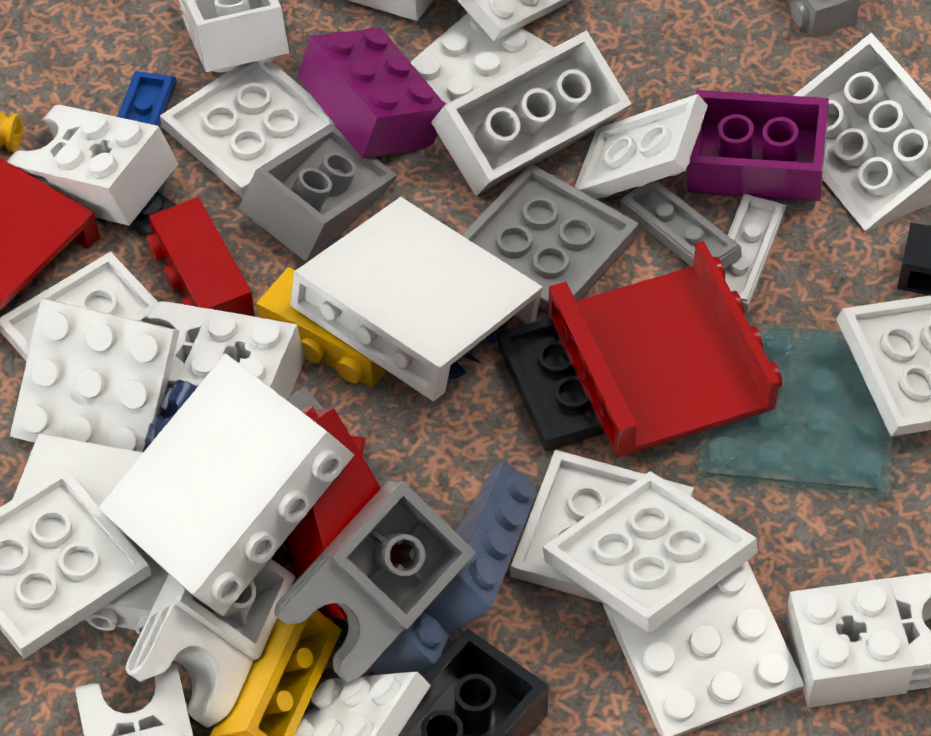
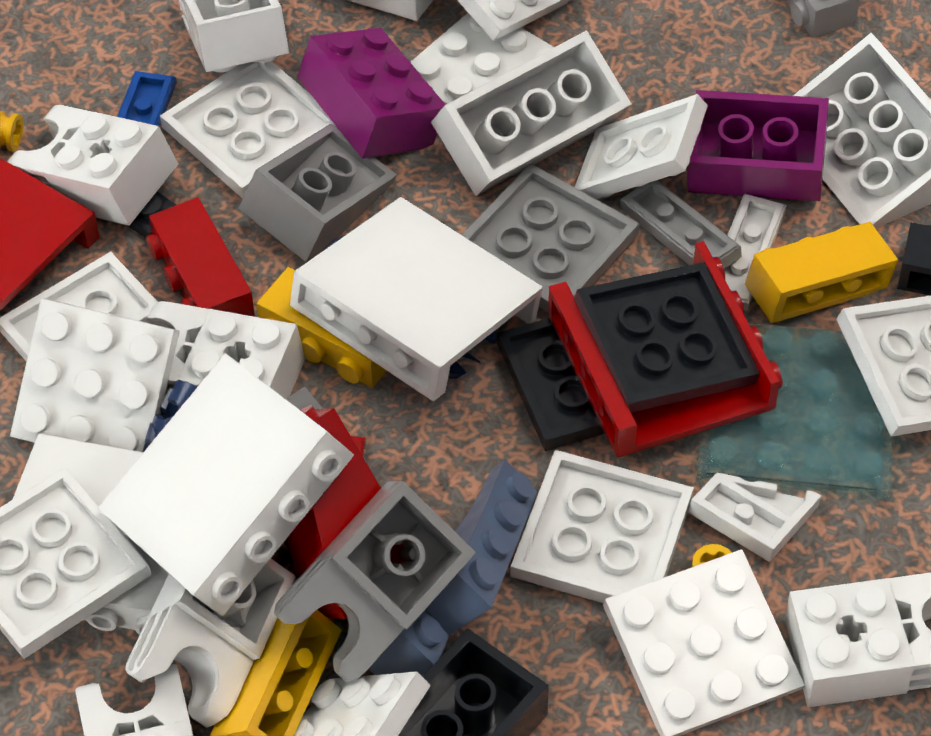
white plate [543,471,758,633] -> none
none -> black plate [574,262,760,413]
none -> white wing [688,472,822,562]
none -> yellow brick [745,222,898,324]

